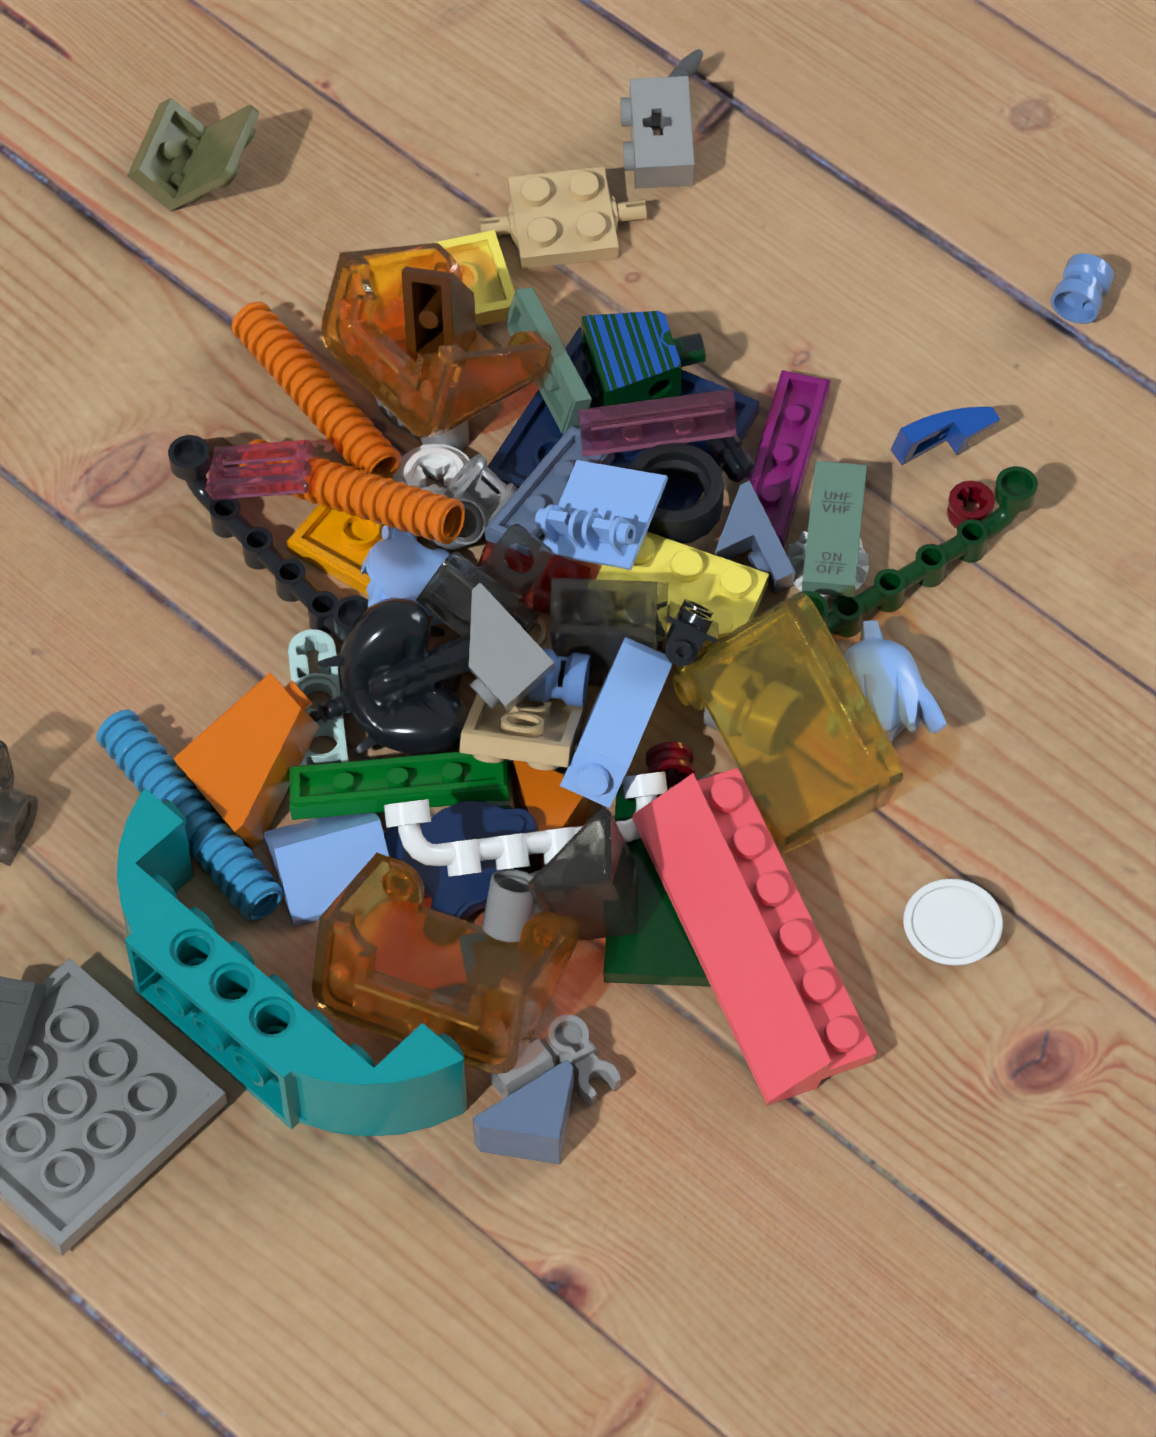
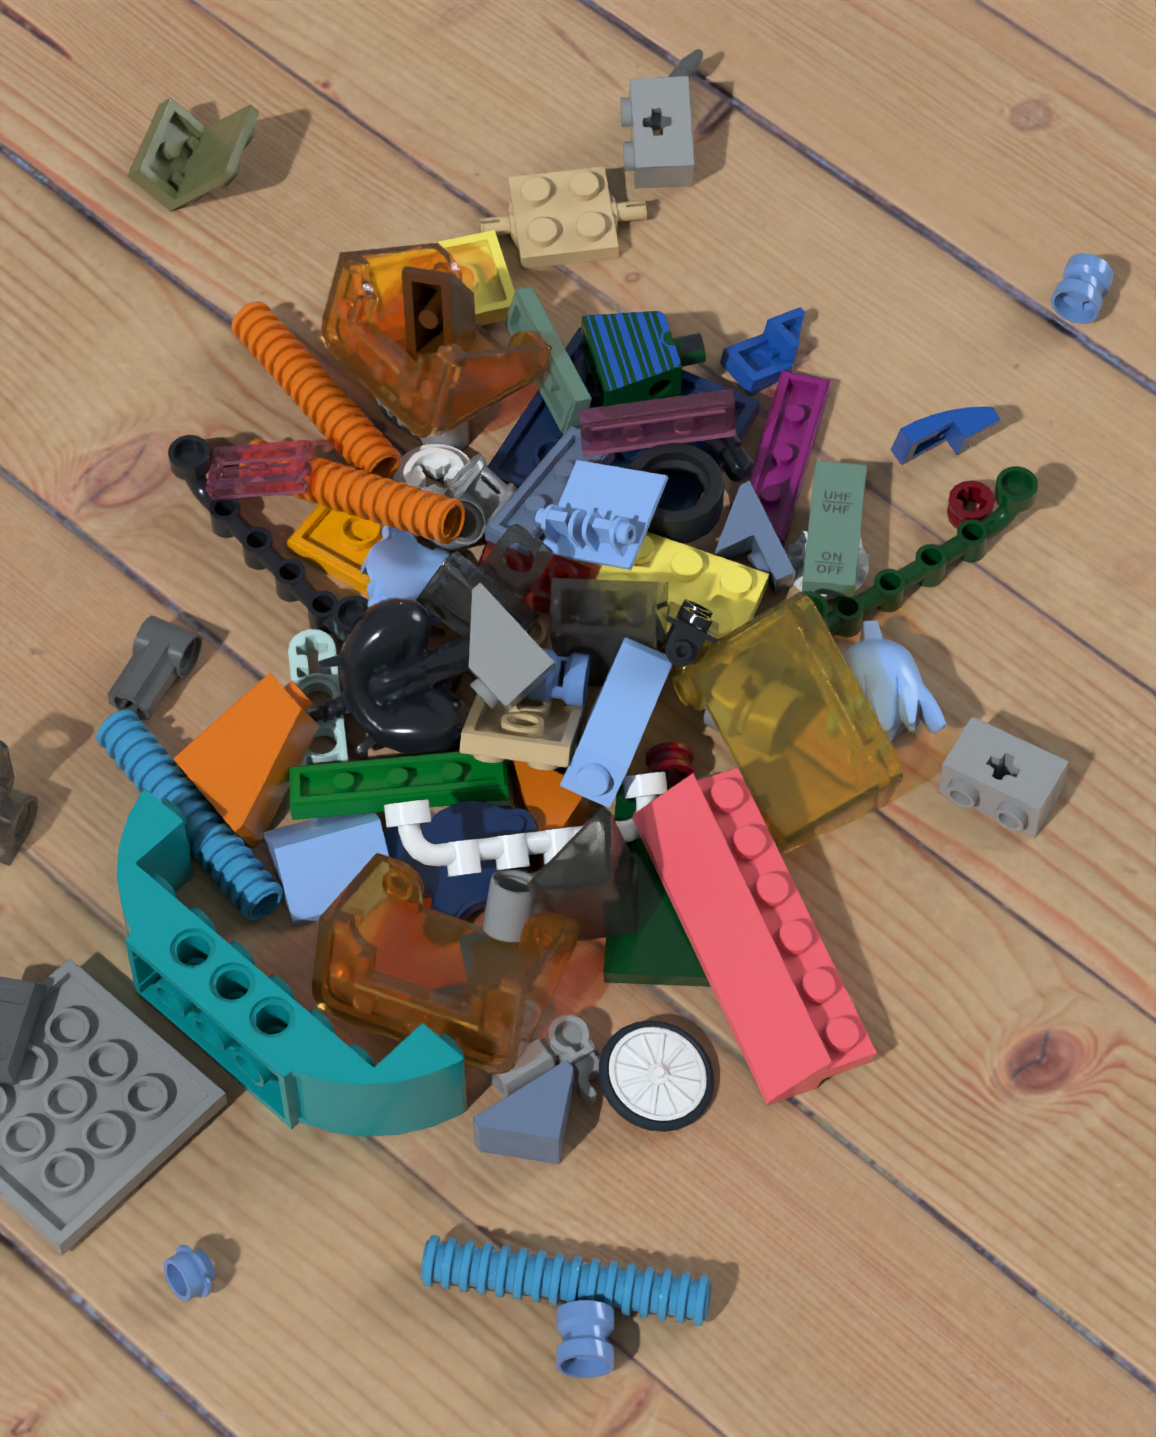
white piece [903,879,1003,965] -> none
none -> dark grey piece [108,615,202,721]
none -> medium blue plate [163,1245,216,1301]
none -> dark azure piece [421,1235,712,1326]
none -> medium blue wheel [556,1300,614,1378]
none -> white wheel [599,1020,714,1132]
none -> blue slope [720,307,805,395]
none -> light grey brick [938,716,1069,838]

